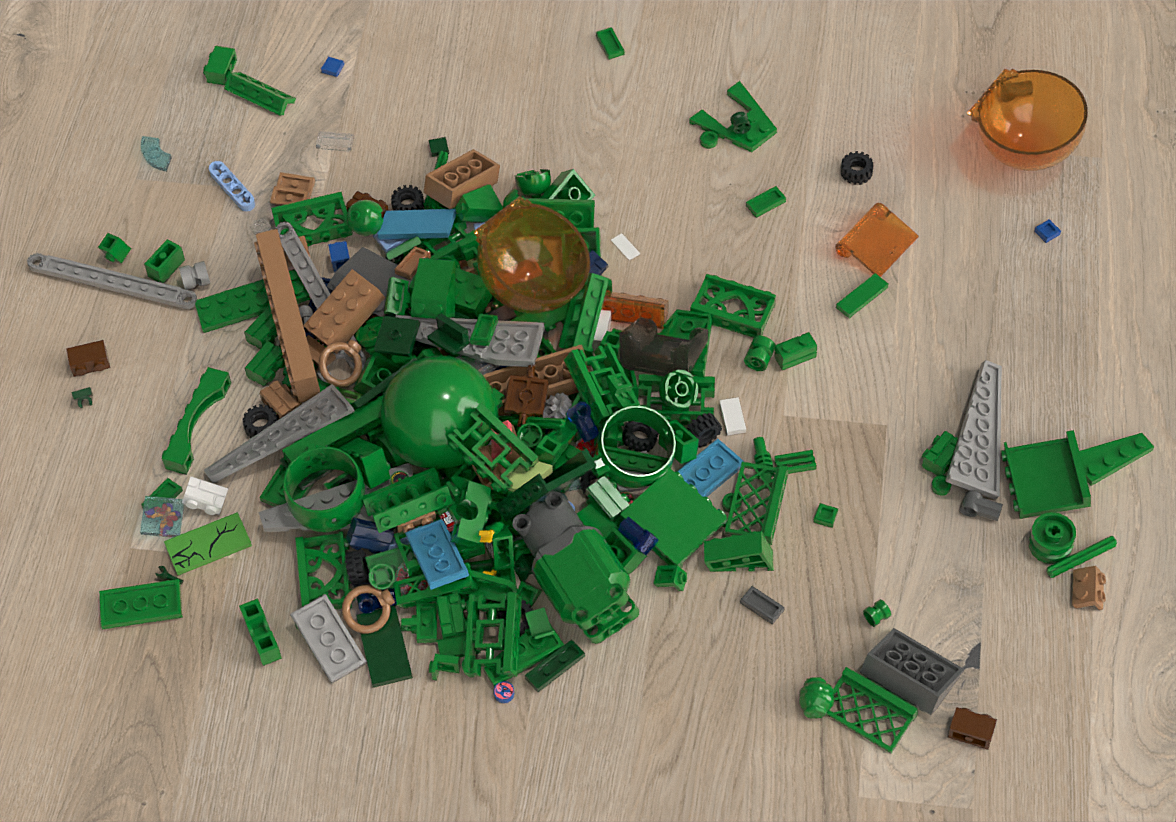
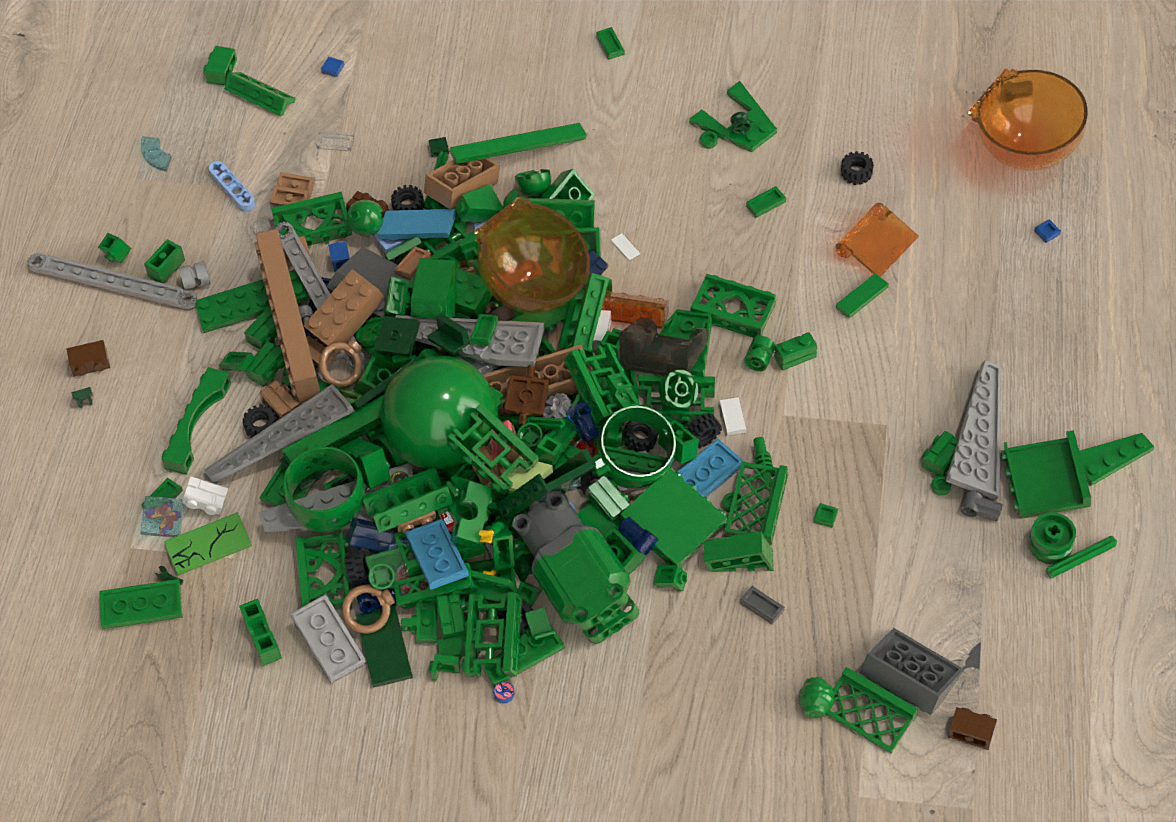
dark green plate [525,639,585,692] -> none
green tile [774,450,817,474] -> none
green wheel [863,599,892,627] -> none
medium nougat bracket [1072,566,1106,610] -> none
none -> green tile [219,351,255,371]
none -> green tile [449,123,587,164]

